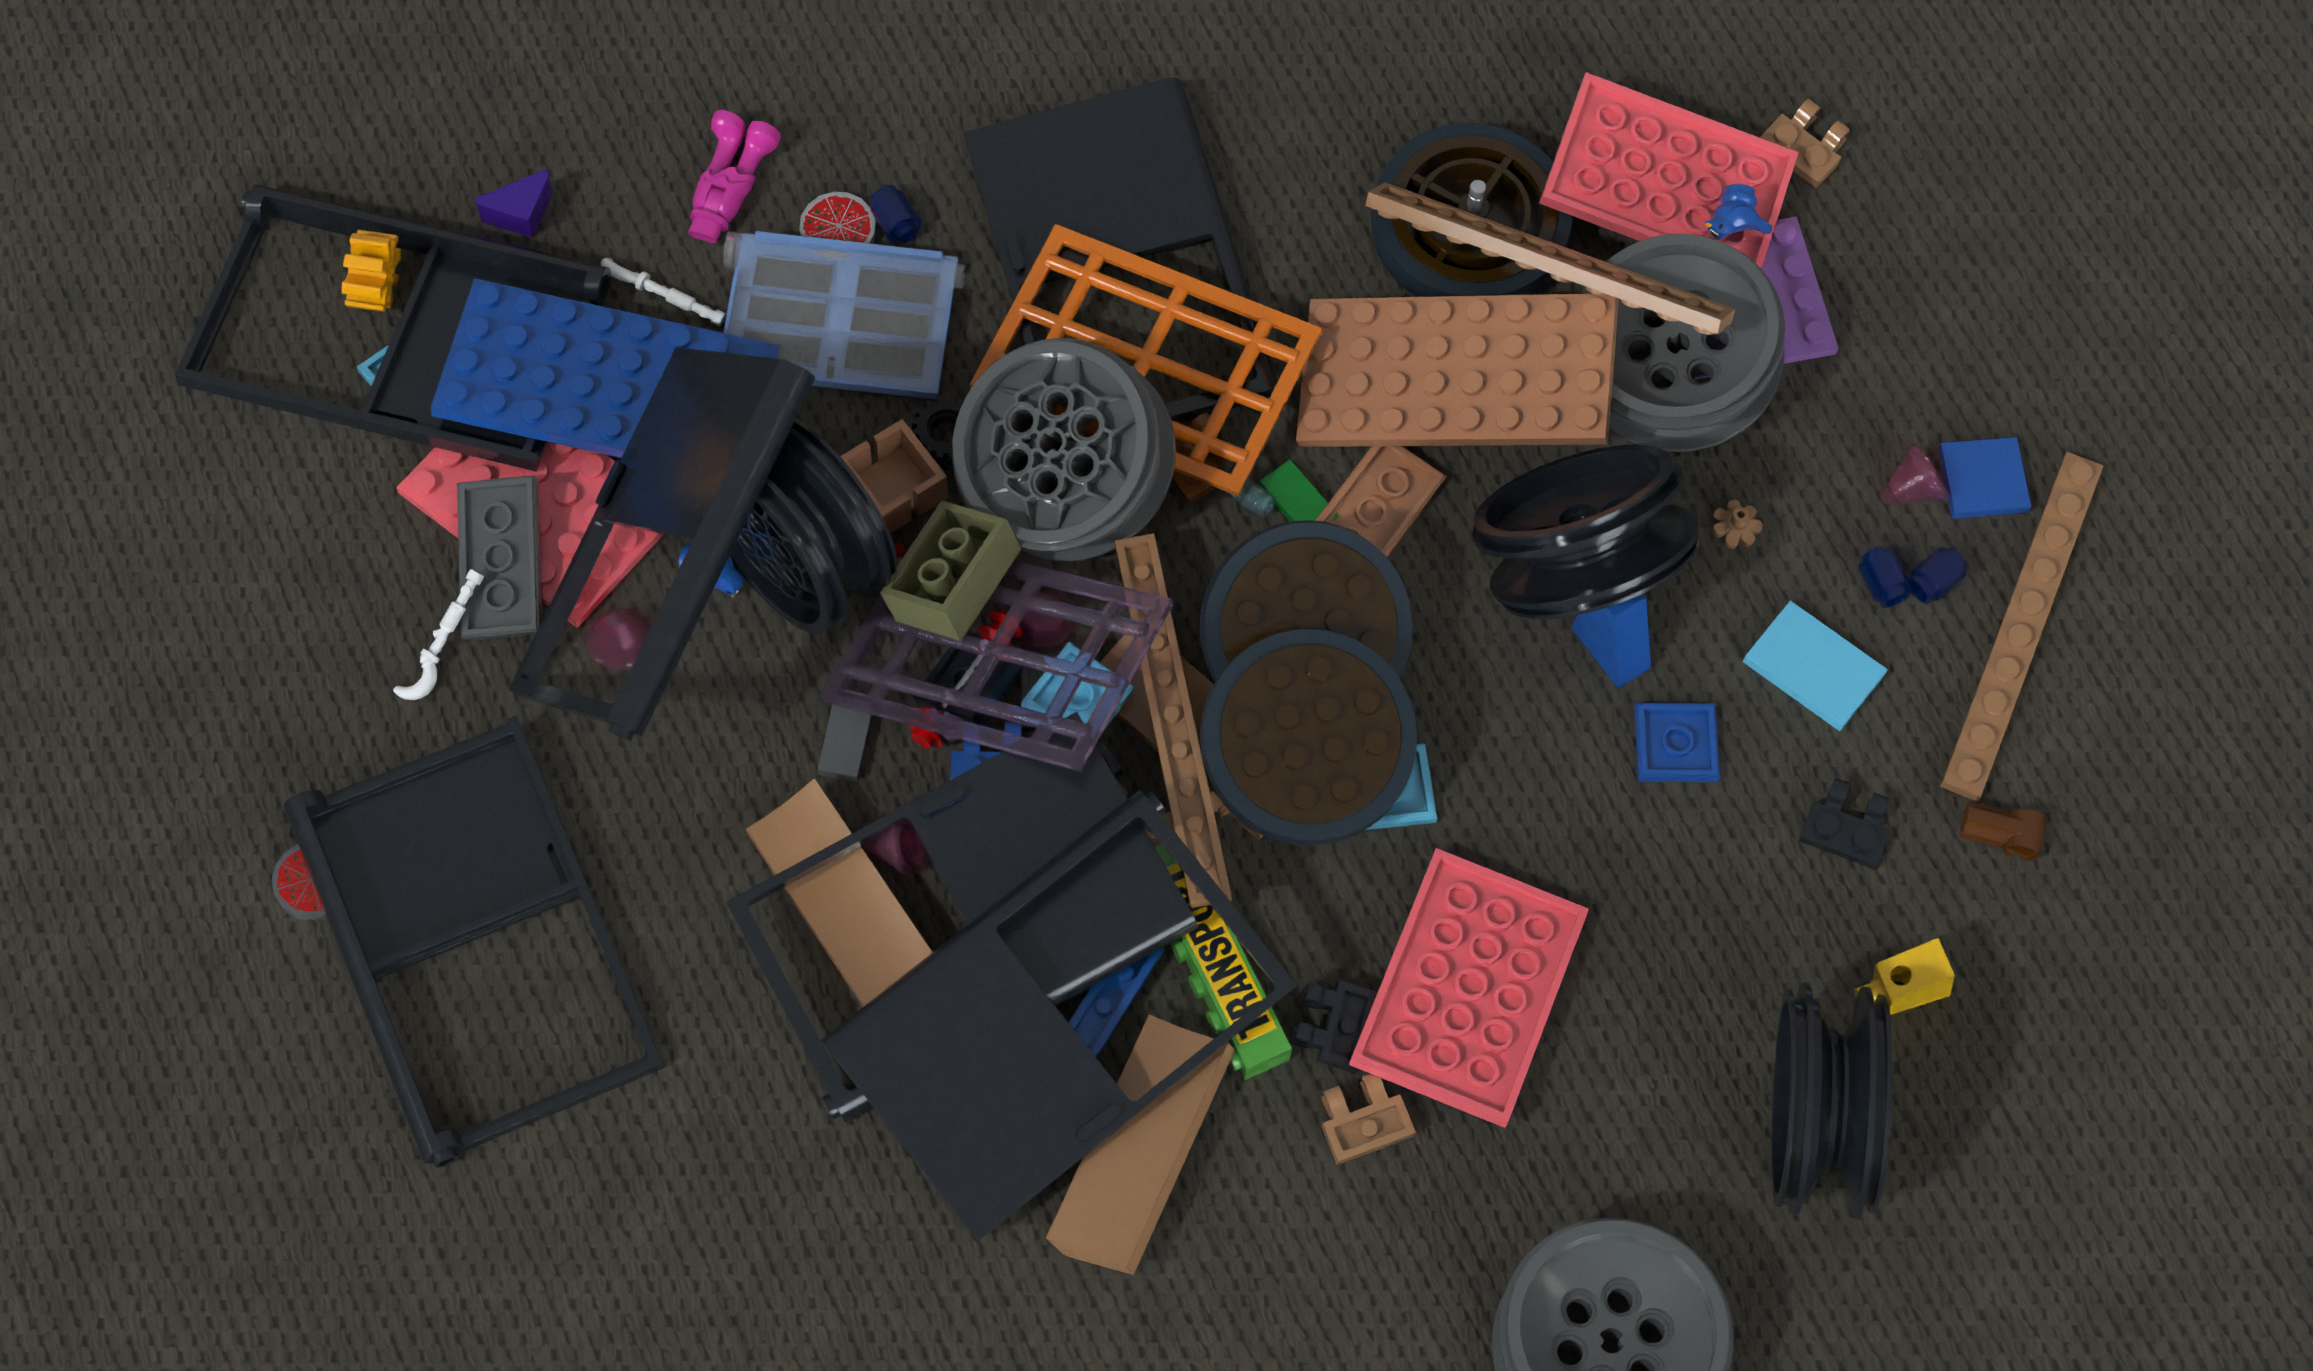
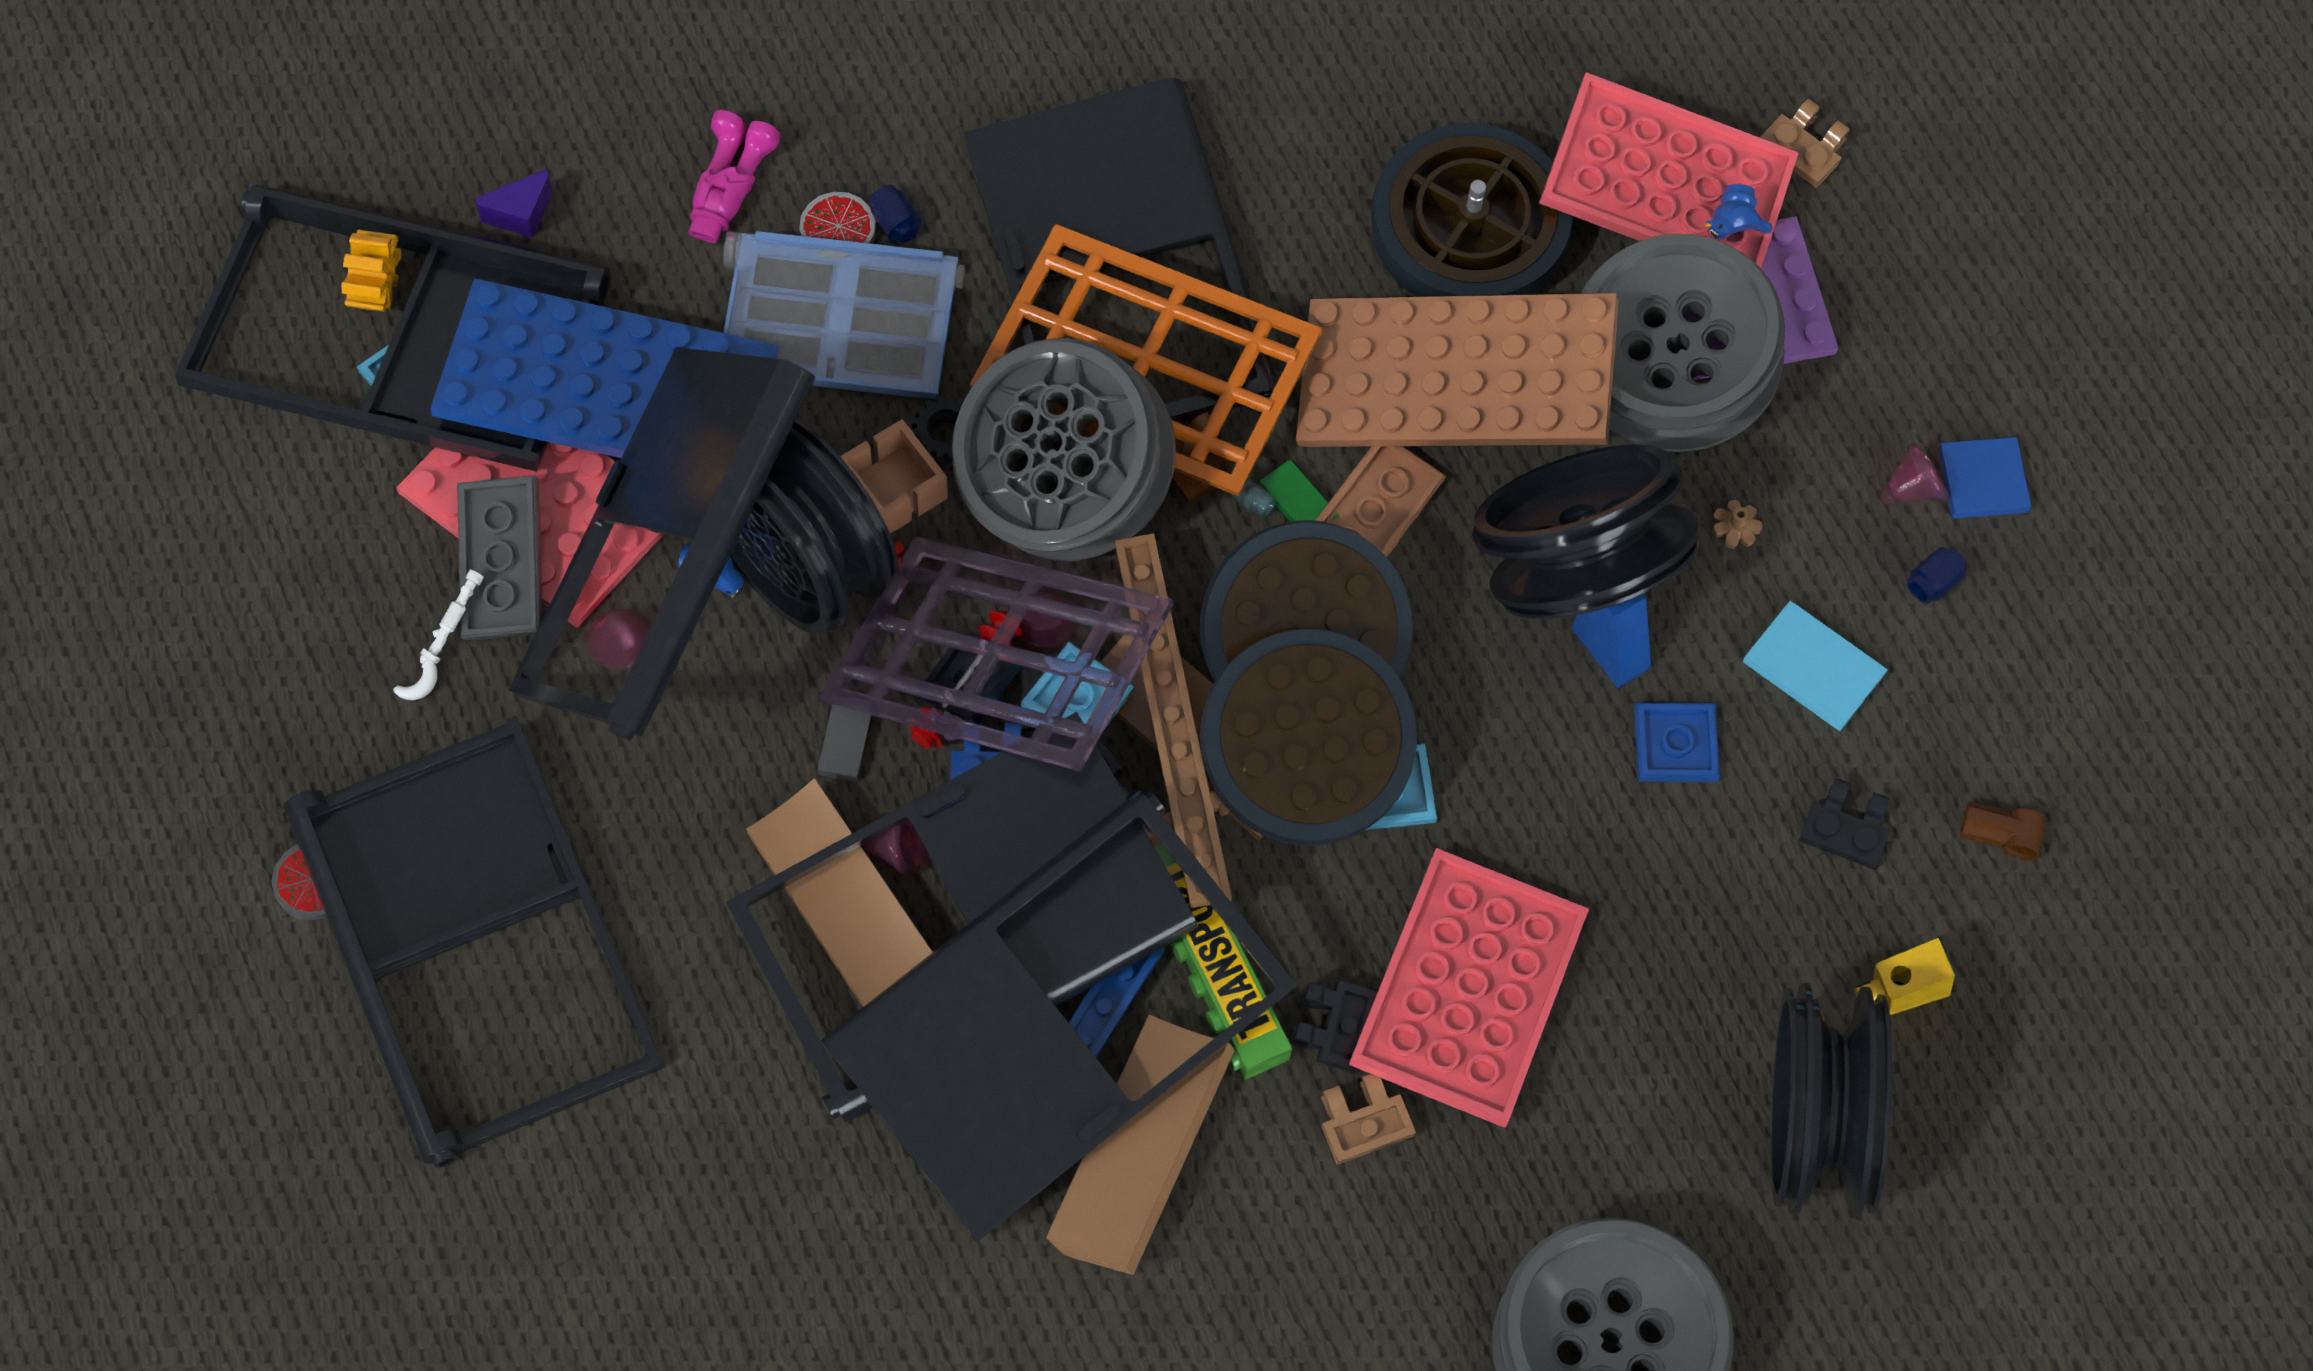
white piece [601,258,727,327] -> none
olive brick [880,501,1021,641] -> none
medium nougat plate [1365,182,1735,335] -> none
clear blue brick [1858,547,1911,608] -> none
medium nougat plate [1940,452,2103,802] -> none

